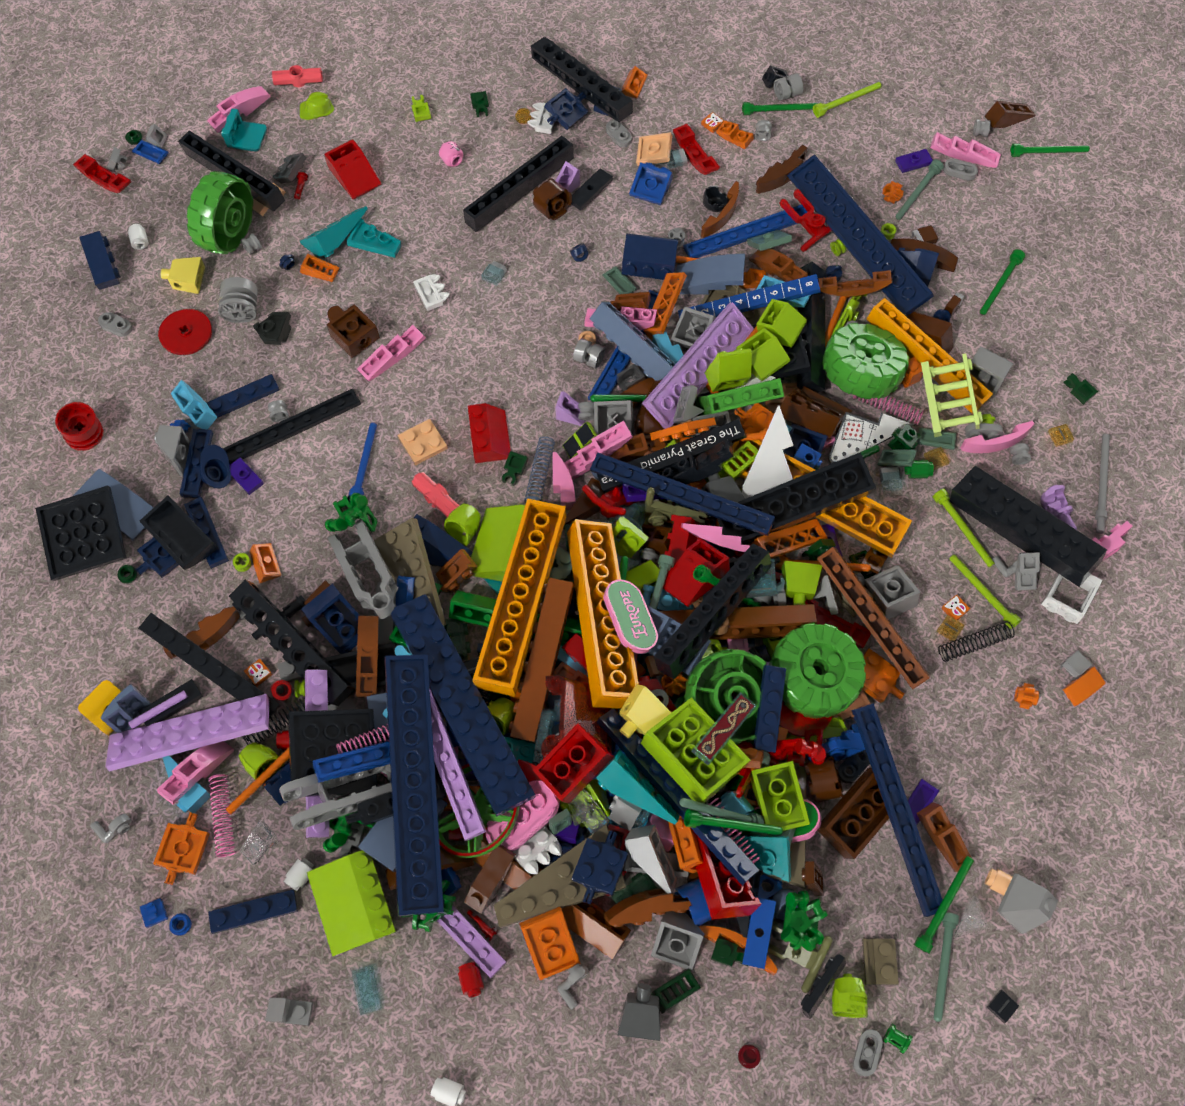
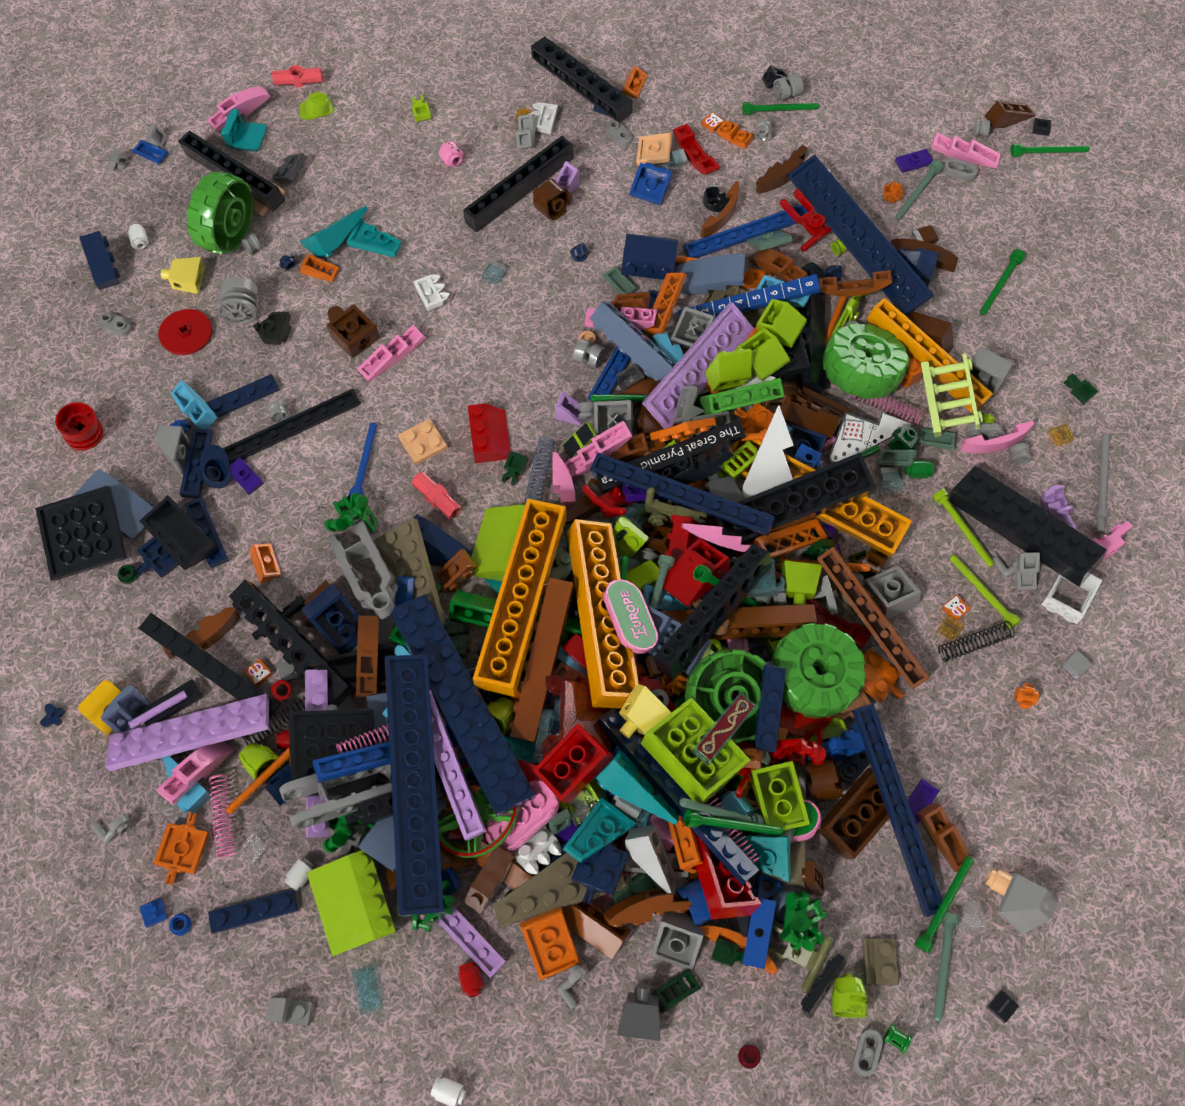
red slope [73,154,131,193] -> none
dark green plate [125,130,142,145] -> none
lime bush [233,553,252,572] -> none
red piece [294,172,308,199] -> none
lime bush [294,679,305,698] -> none
red slope [324,139,382,199] -> none
lime helmet [444,503,481,546] -> none
red piece [467,910,498,941] -> none
dark green plate [470,91,489,117] -> none
dark blue plate [544,88,589,130] -> none
black tile [571,168,613,211] -> none
light grey wheel [668,228,685,249] -> none
lime piece [813,82,881,118] -> none
lime bush [880,223,896,240] -> none
clear yellow tile [924,447,950,470] -> none
dark blue tile [933,309,951,322] -> none
reddish brown piece [944,293,964,317] -> none
orange slope [1063,667,1106,707] -> none
none -> dark blue piece [40,703,65,727]
none -> light grey slope [516,114,536,149]
none -> teal wing [563,798,637,863]
none -> black tile [1032,118,1051,136]

